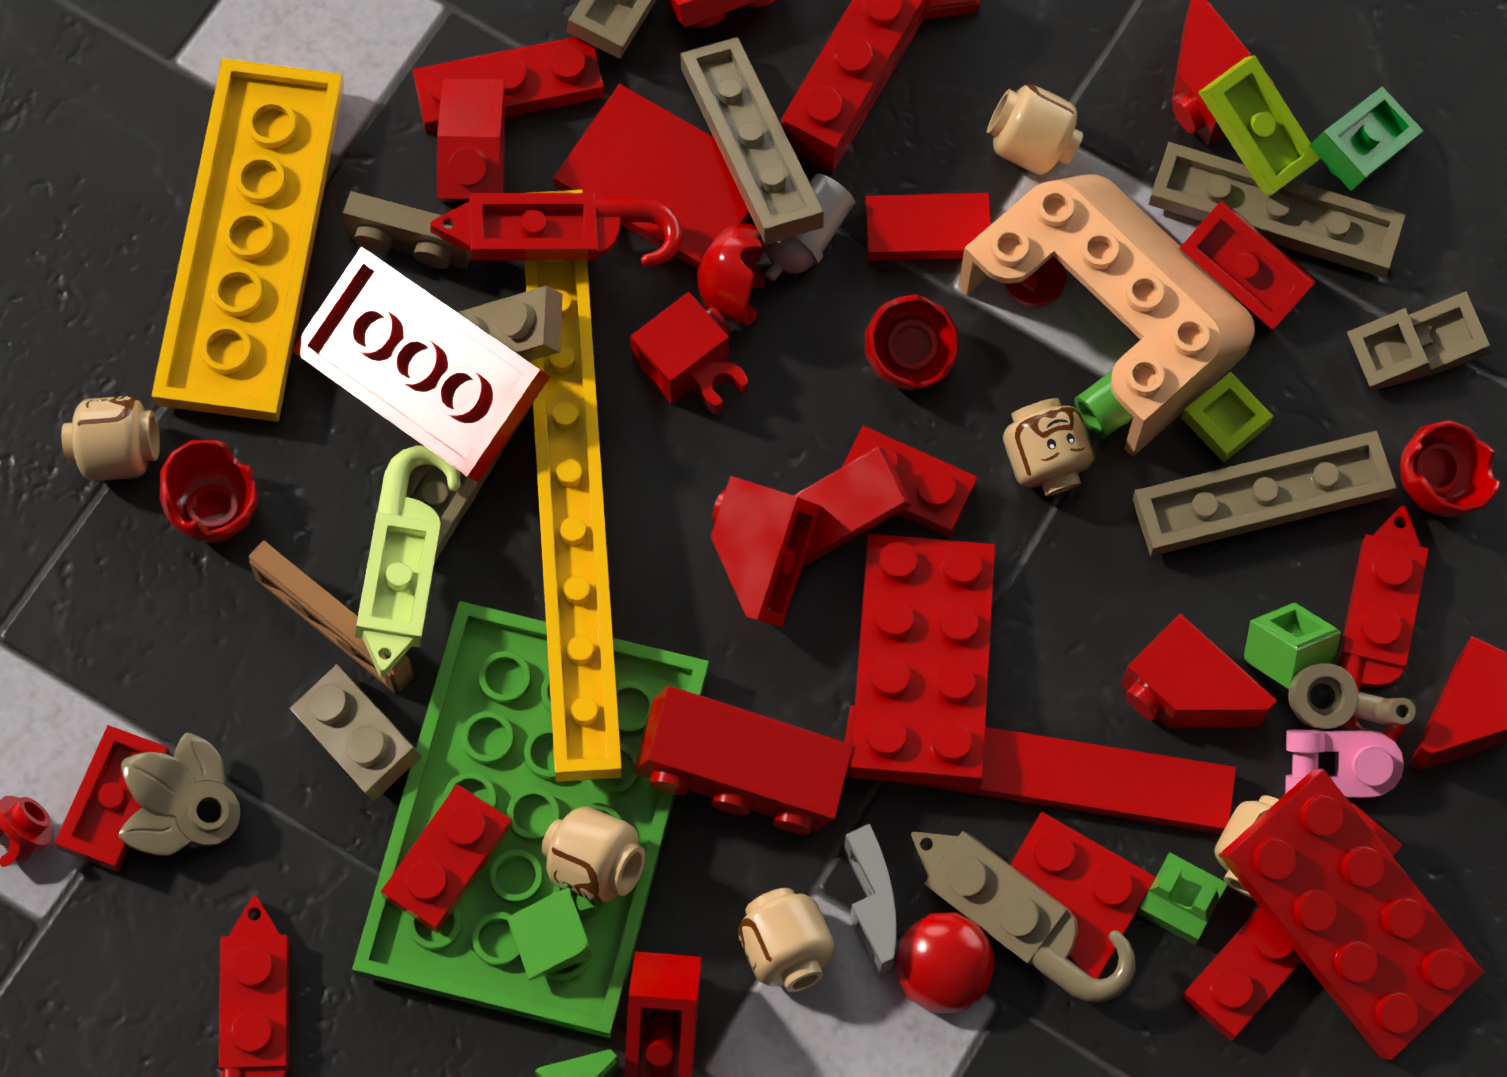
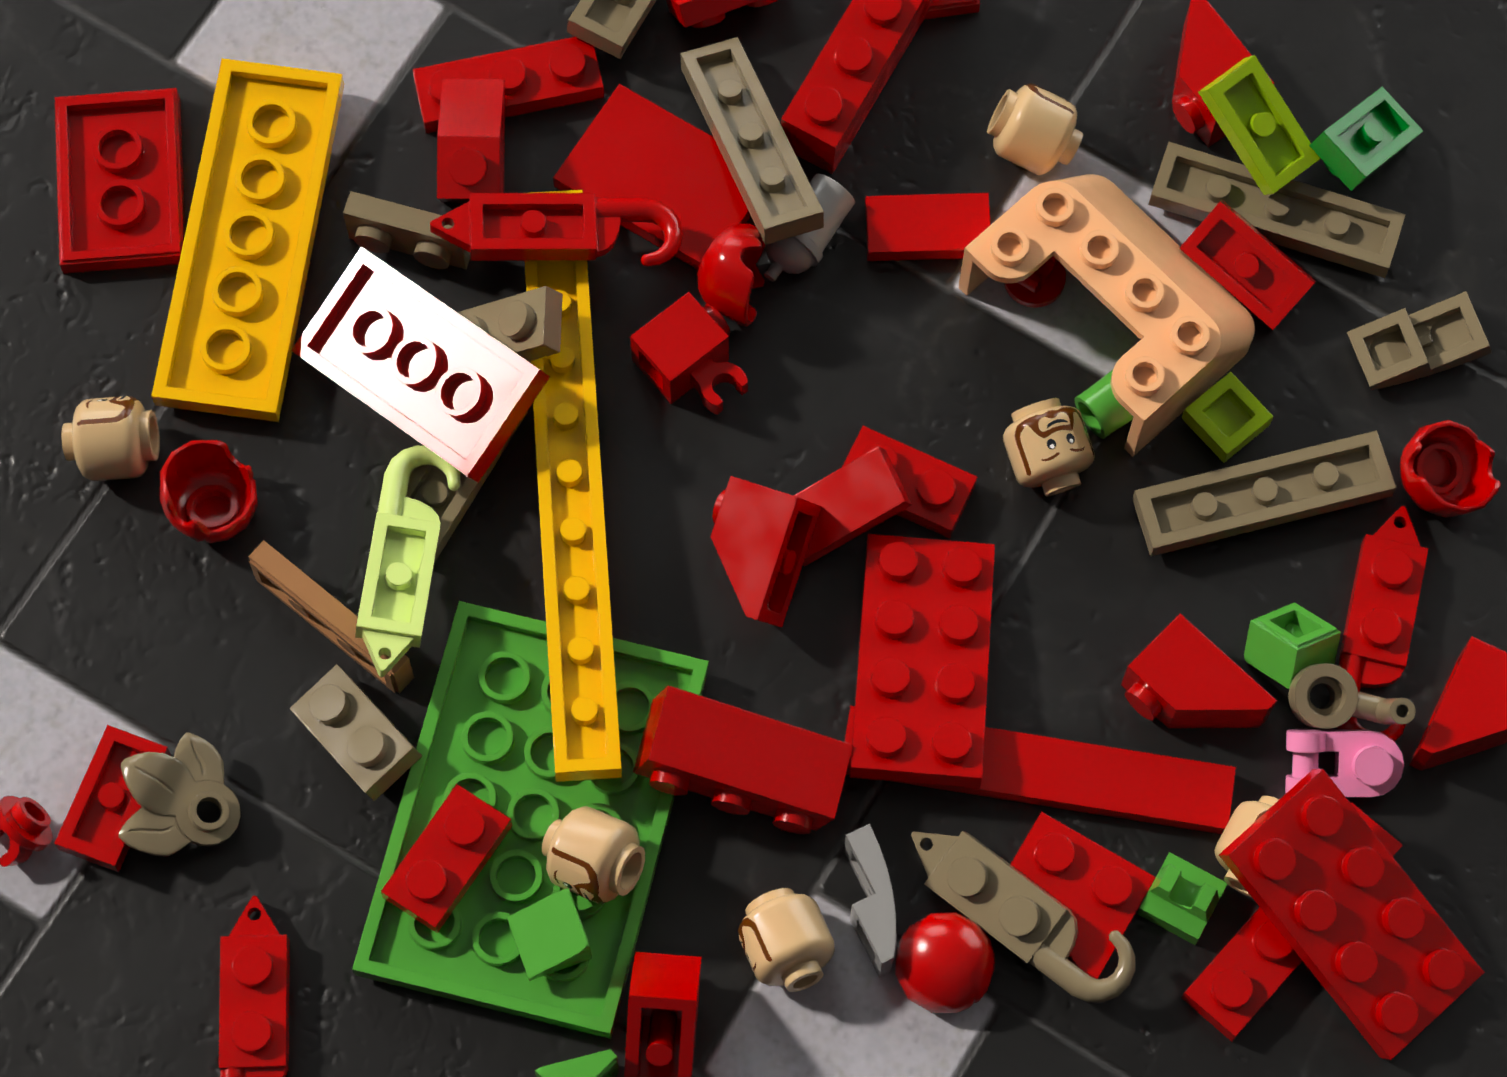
red hair [864,294,959,390] -> none
none -> red tile [55,88,186,274]

